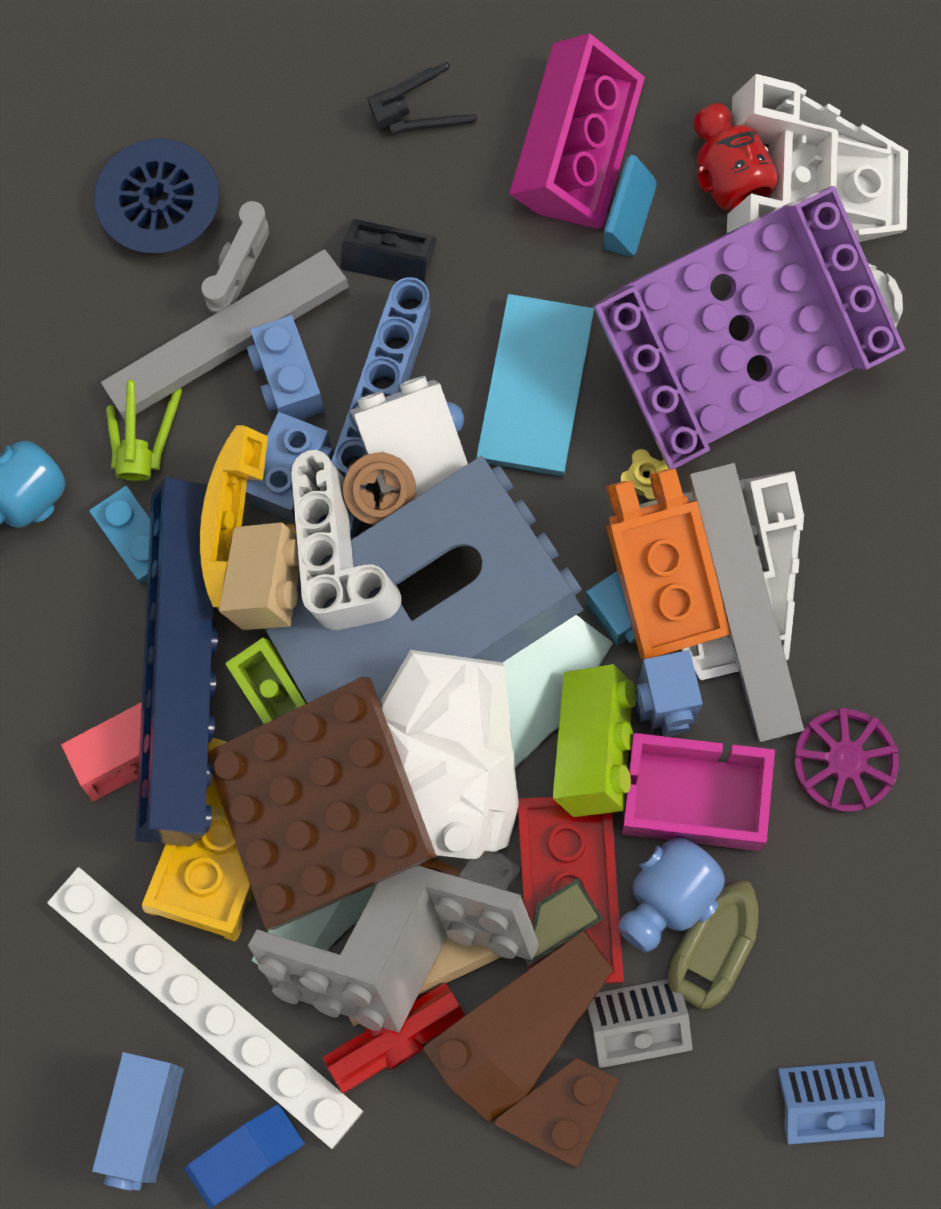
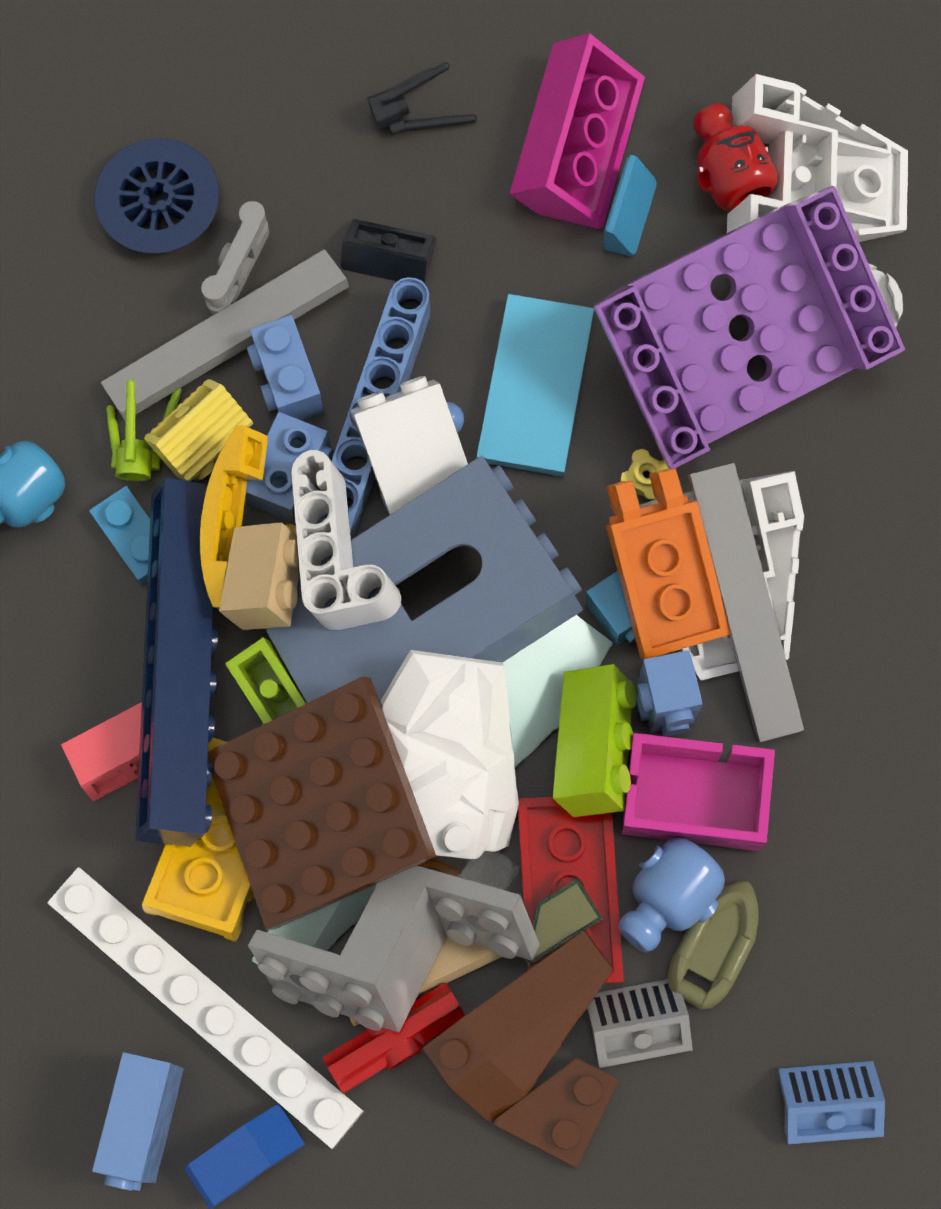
medium nougat gear [342,451,416,525] -> none
magenta wheel [794,708,899,812] -> none
none -> light yellow brick [144,379,253,482]

